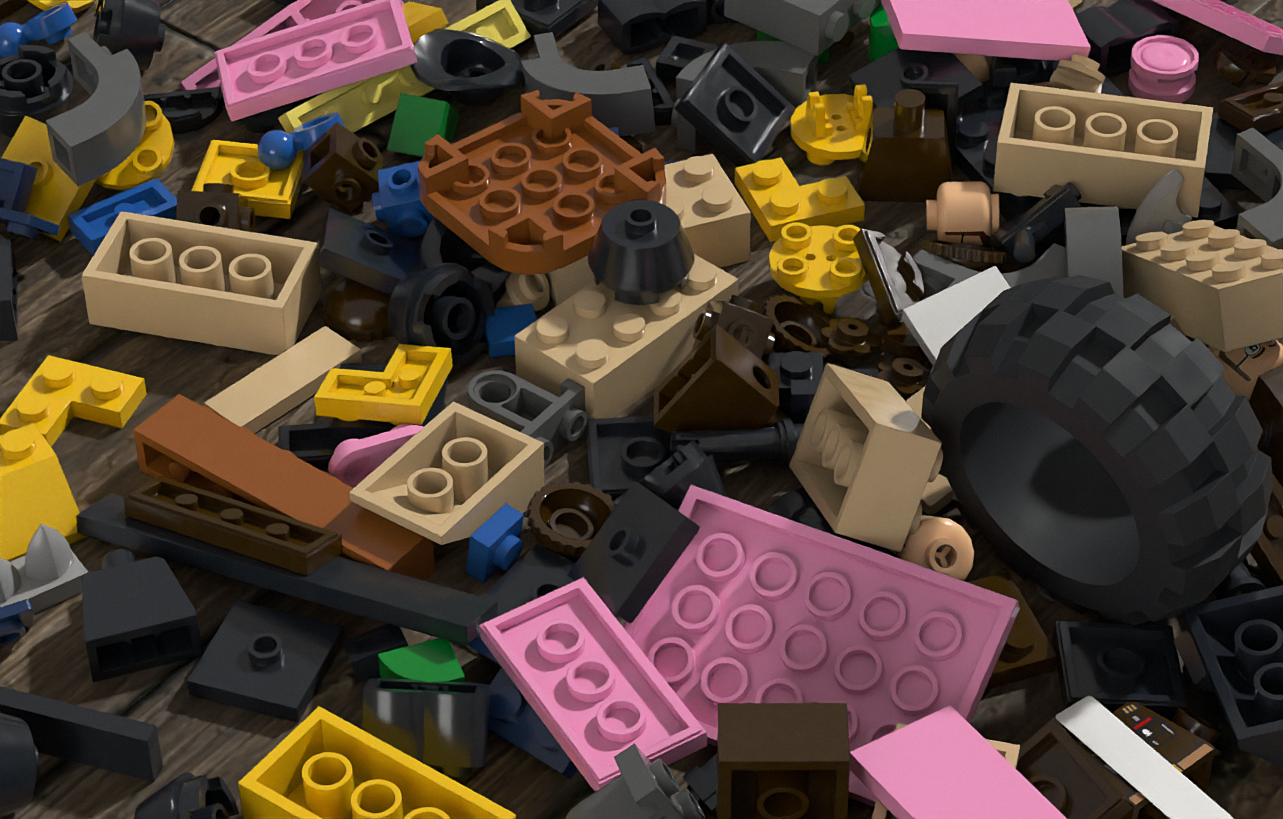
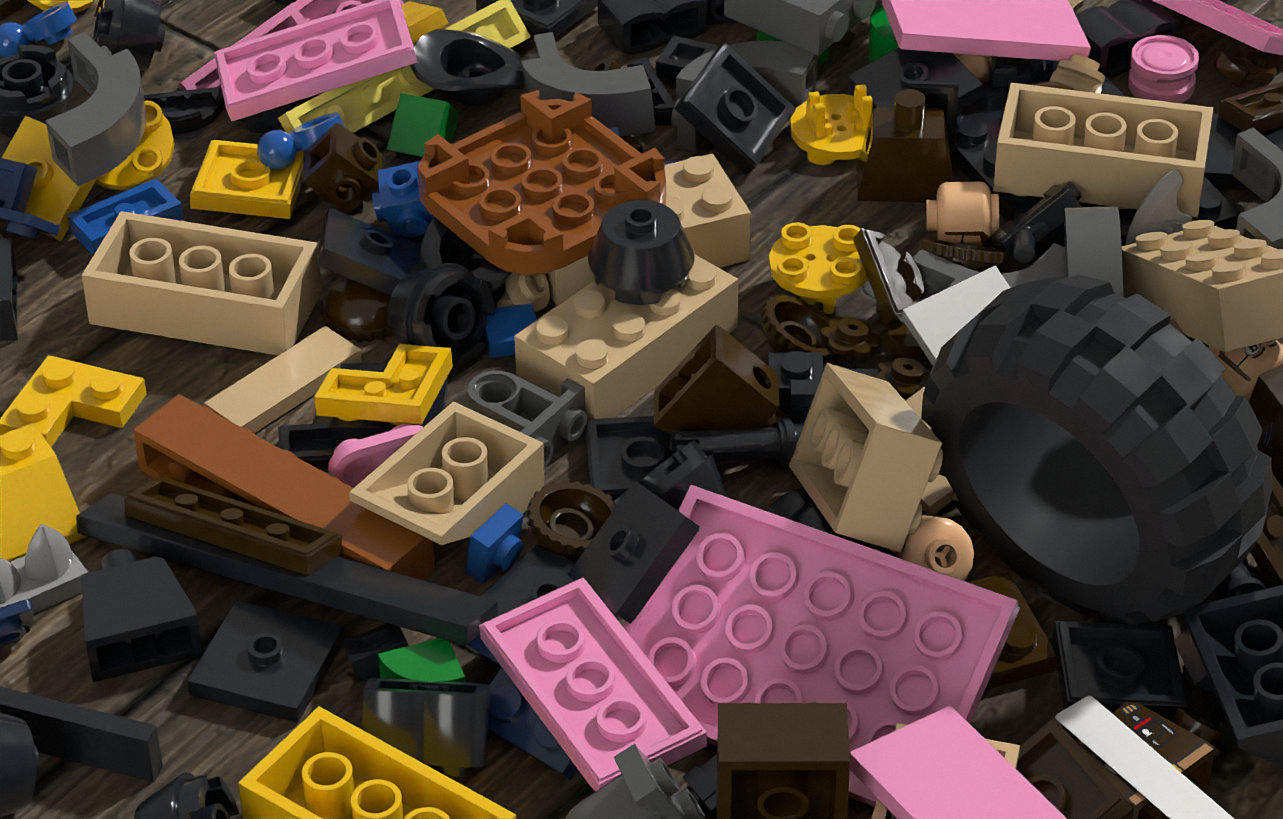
dark brown brick [176,183,255,232] -> none
dark brown brick [692,295,775,363] -> none
yellow plate [735,158,865,242] -> none

